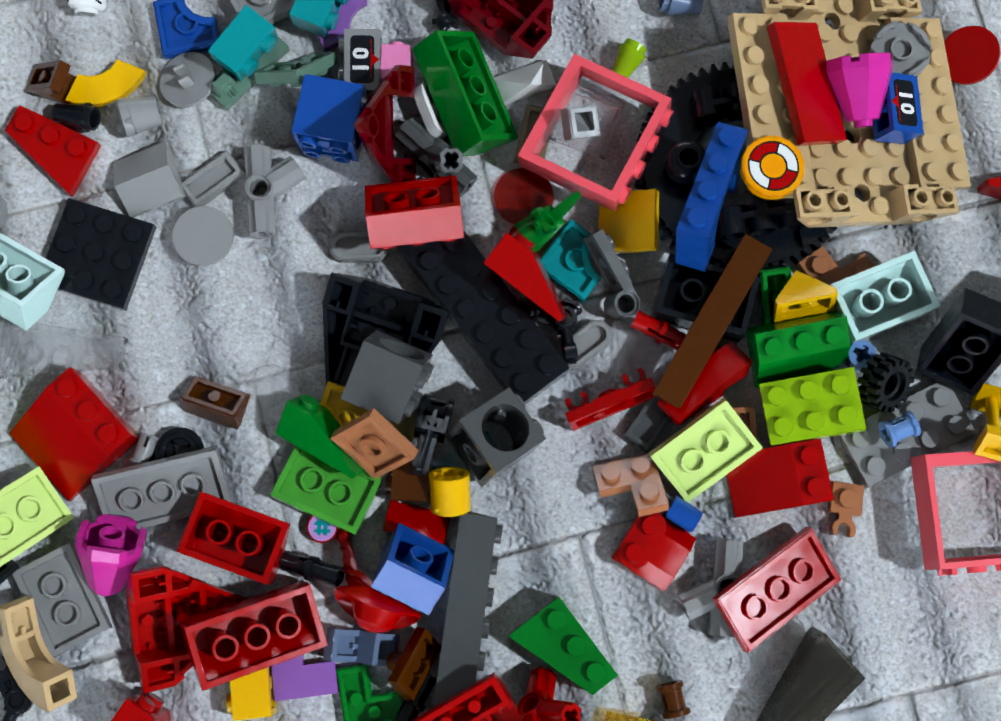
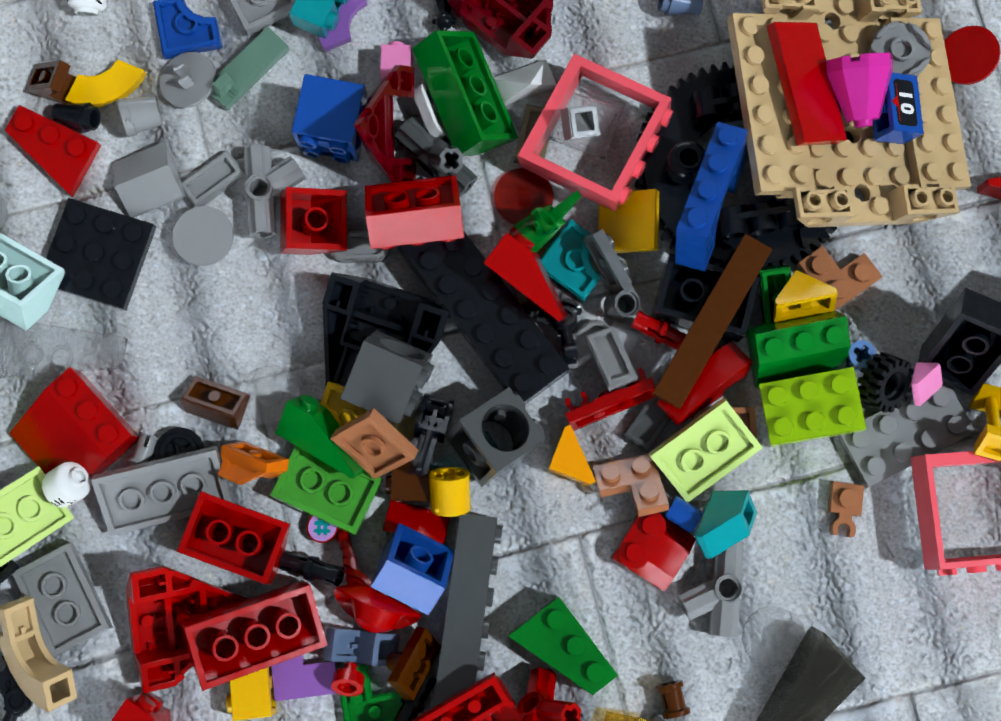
dark pink cone [75,514,147,596] -> none
teal brick [208,5,278,81] -> none
sand green plate [254,51,339,87] -> none
brick [338,29,383,94] -> none
lime cone [612,38,647,78] -> none
tile [712,527,841,653] -> none
red slope [726,438,834,518] -> none
tile [739,135,805,200] -> none
light aqua slope [830,251,941,345] -> none
medium blue bush [878,411,921,448] -> none
none -> white head [42,461,91,508]
none -> orange slope [218,441,289,485]
none -> red slope [280,187,347,255]
none -> red tile [331,662,365,697]
none -> light orange slope [548,425,596,486]
none -> light grey tile [585,325,638,392]
none -> teal slope [695,490,757,559]
none -> bright pink slope [911,362,943,406]

